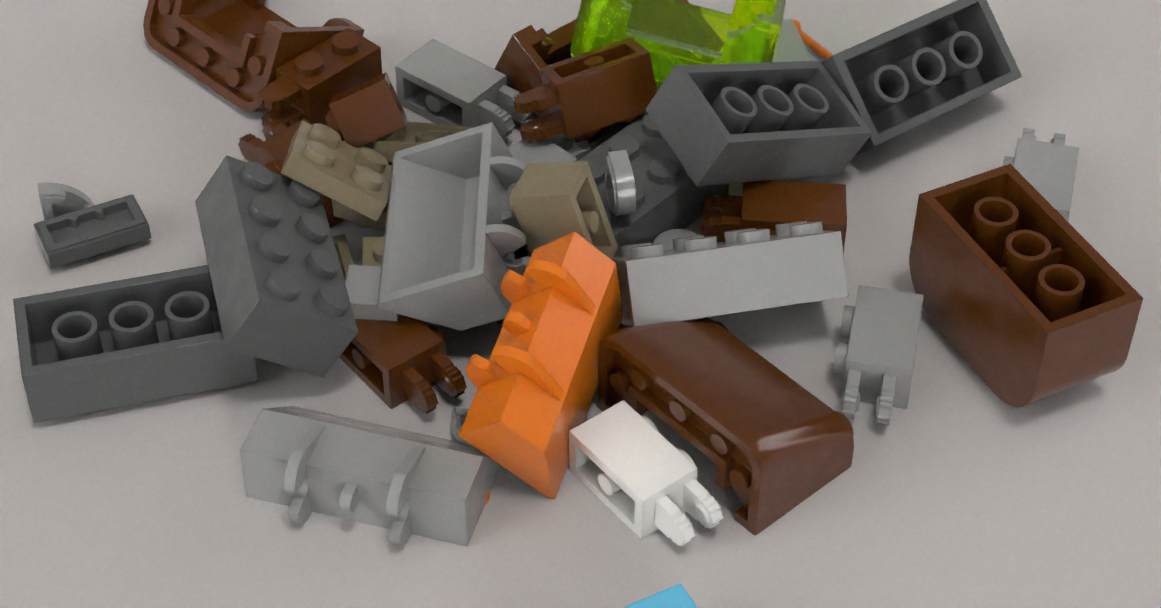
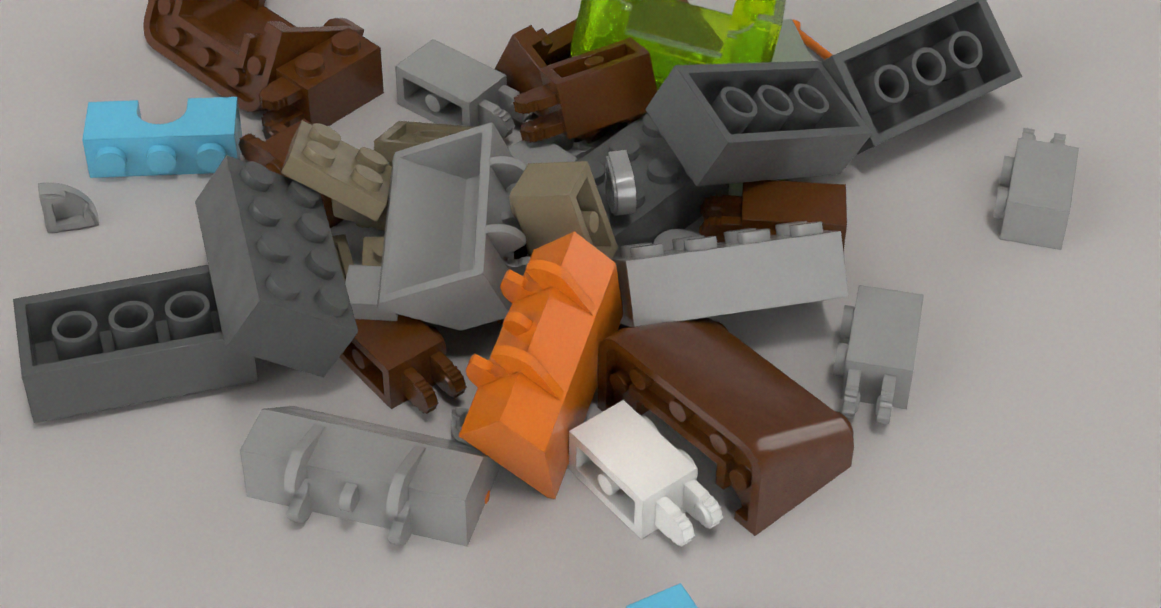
dark grey plate [33,194,151,269] -> none
reddish brown hinge [325,73,407,148] -> none
reddish brown brick [909,164,1143,407] -> none
none -> medium azure arch [82,97,242,178]

